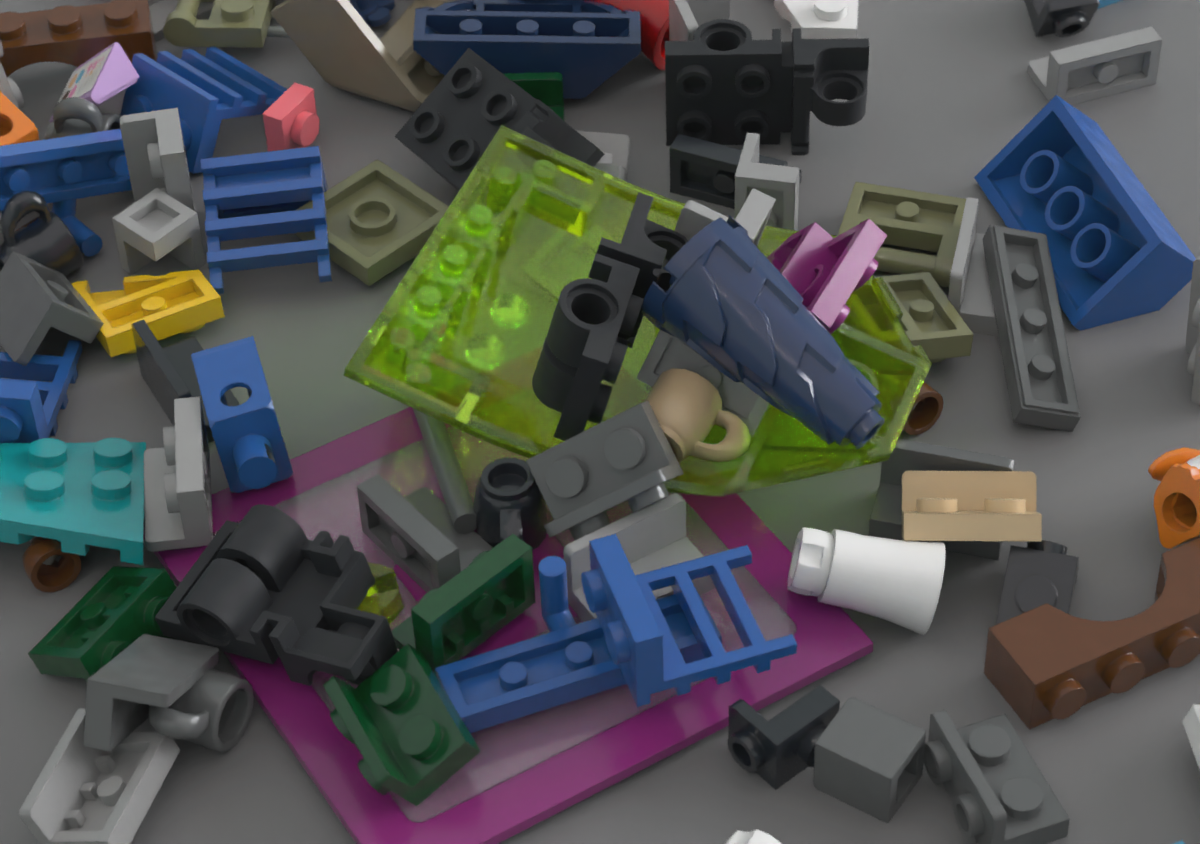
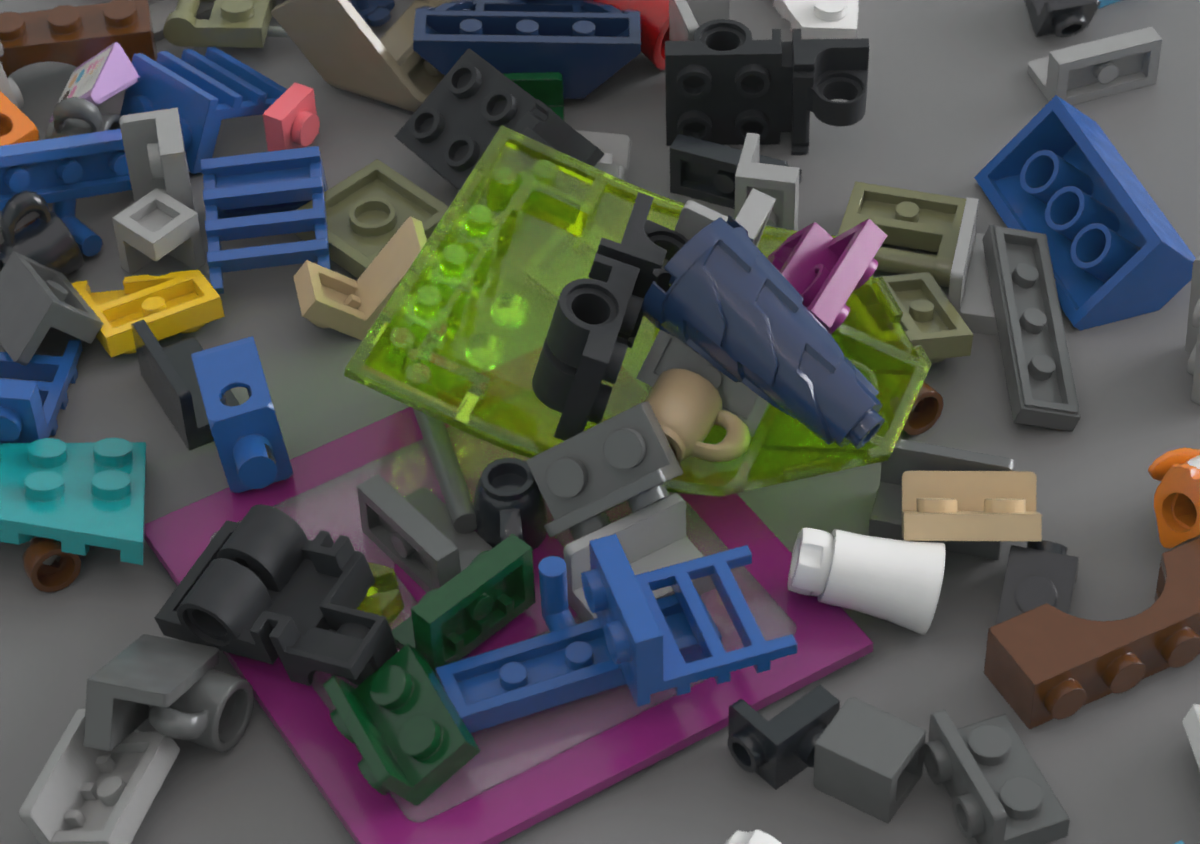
dark green bracket [28,566,178,683] -> none
light grey bracket [144,396,213,552] -> none
none -> tan bracket [293,216,431,341]

